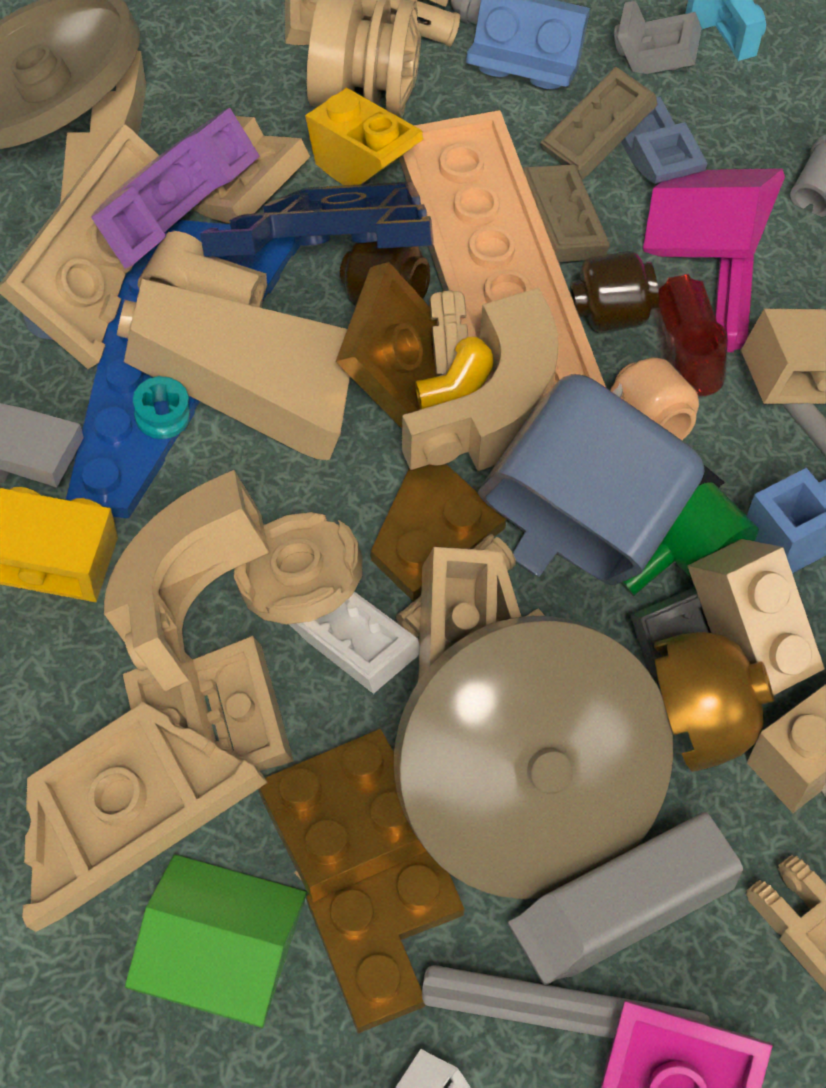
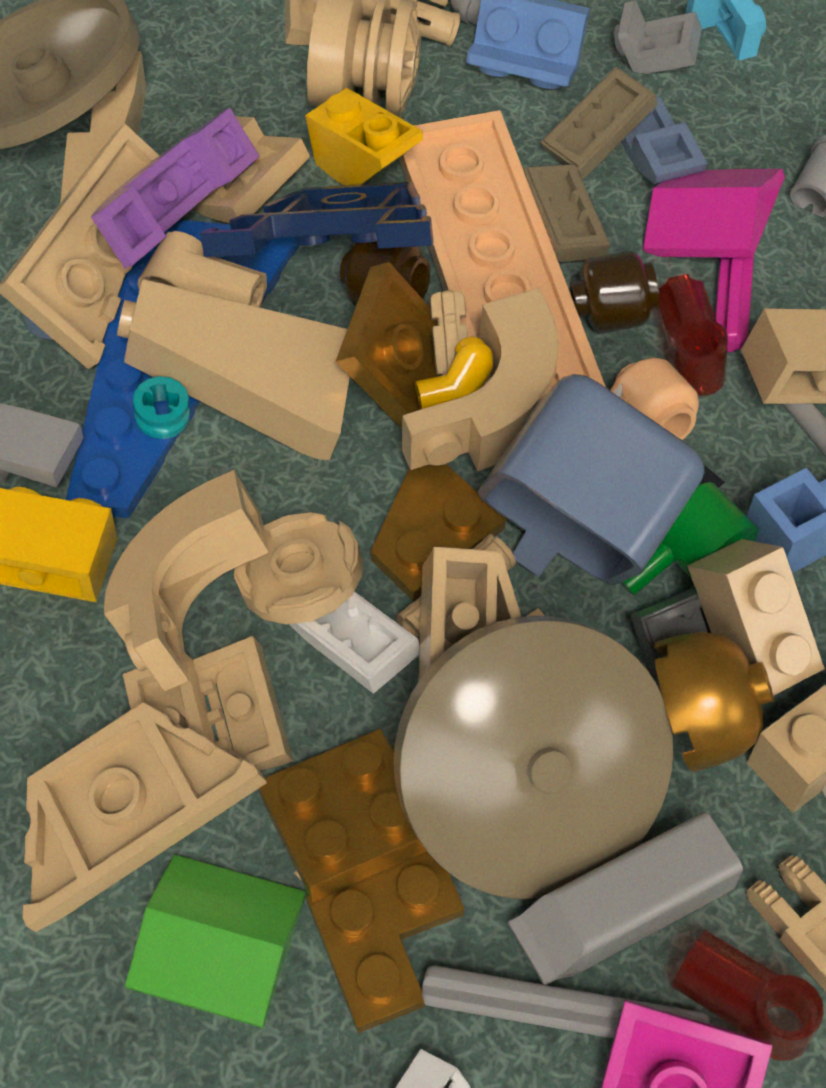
none -> clear red piece [672,930,824,1061]

